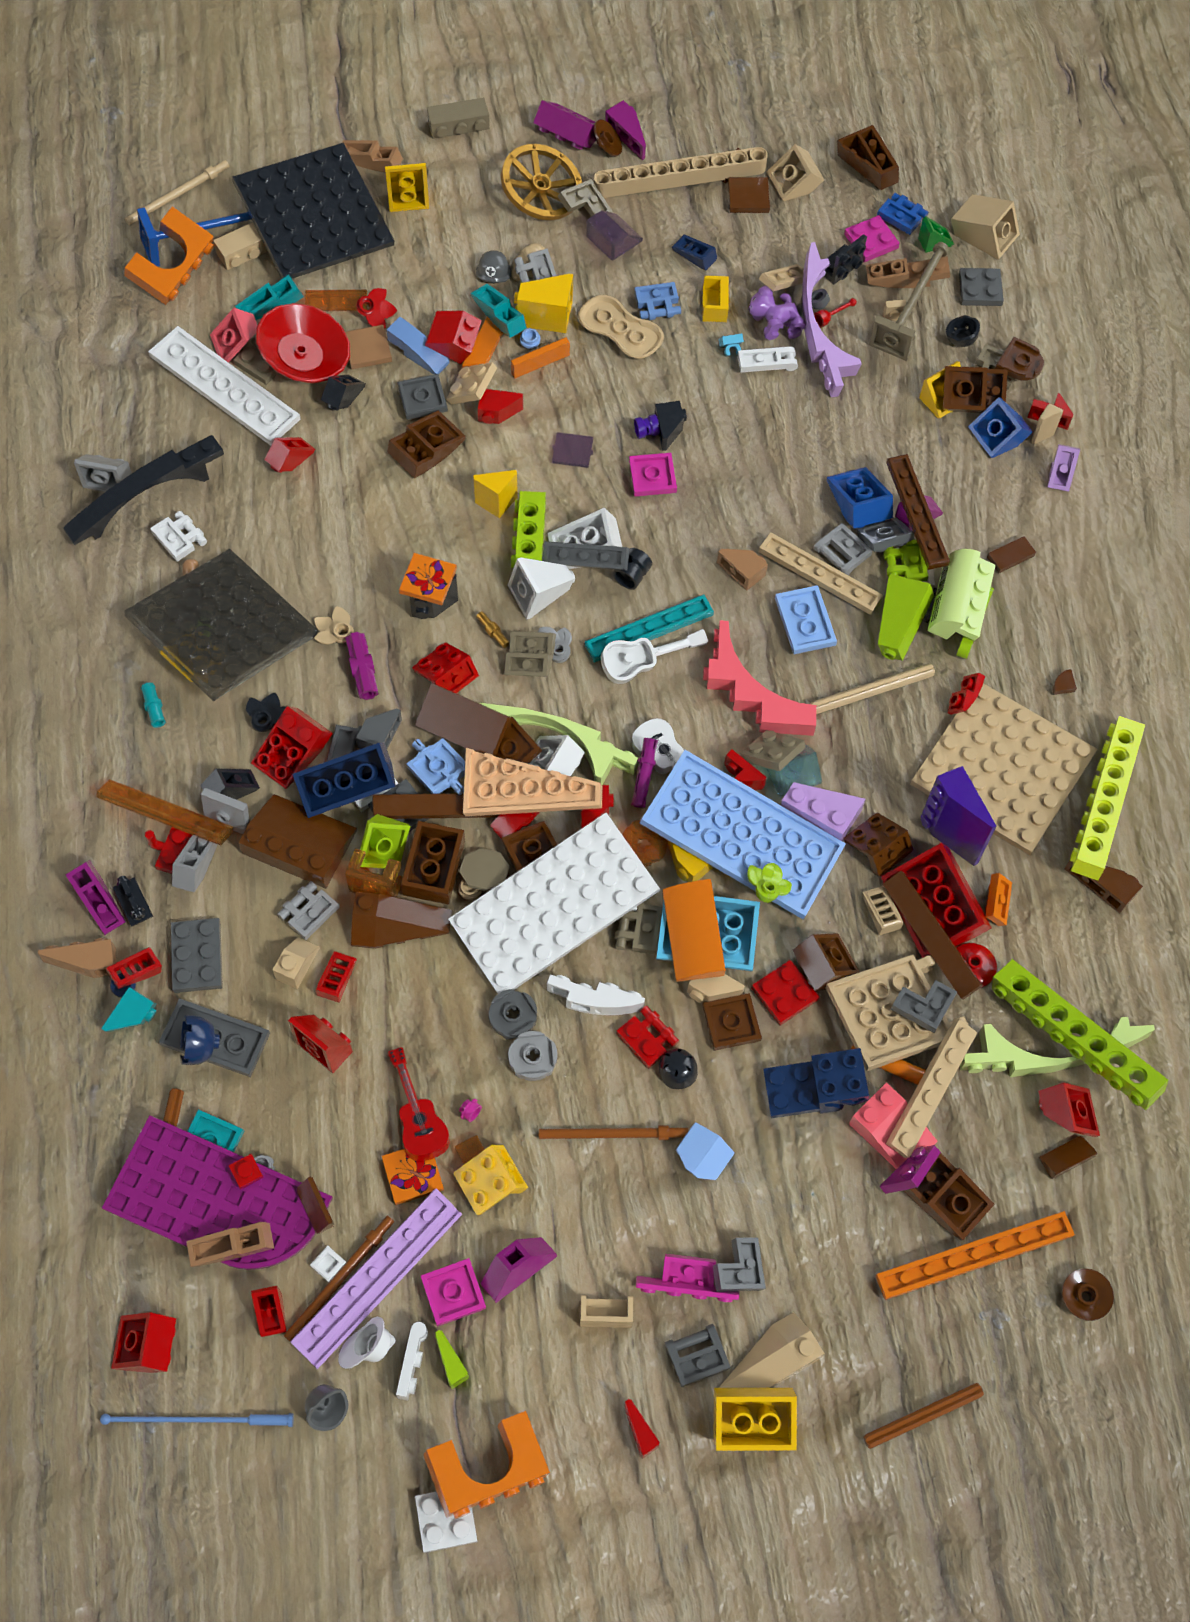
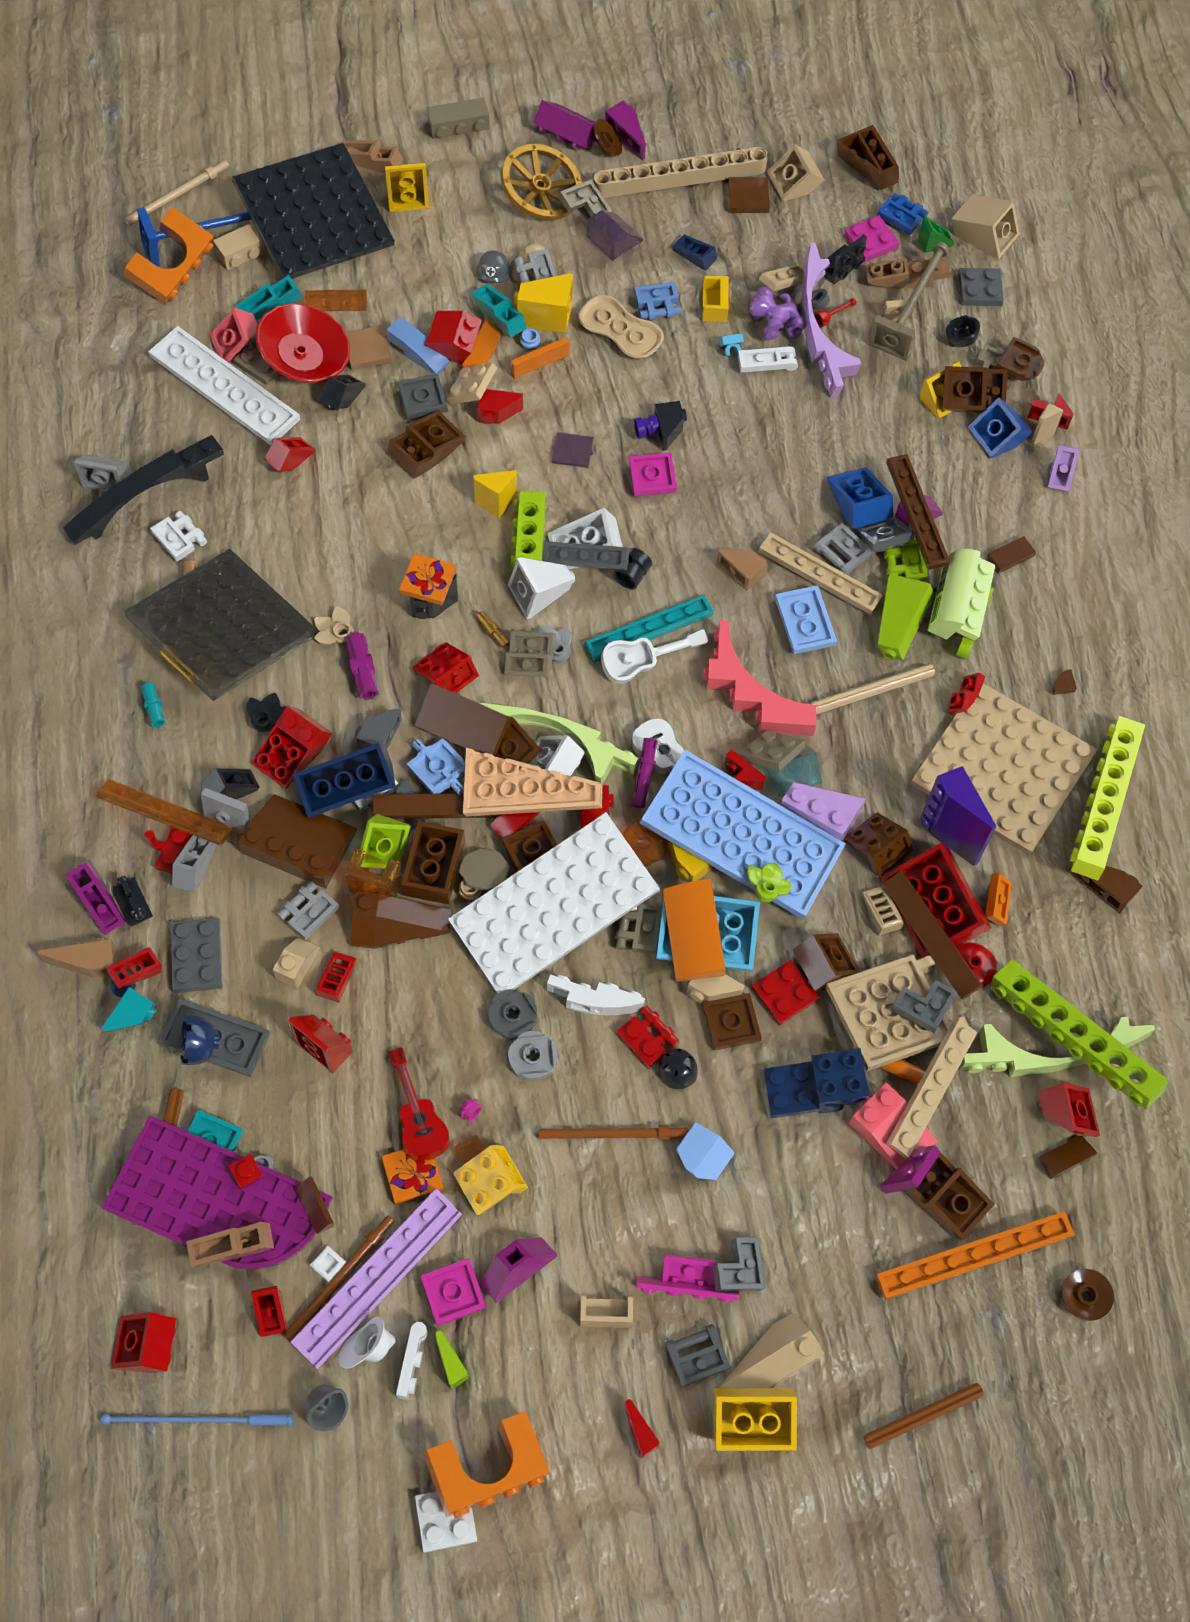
dark grey tile [326,725,357,762] -> none
red plate [356,288,397,329] -> none

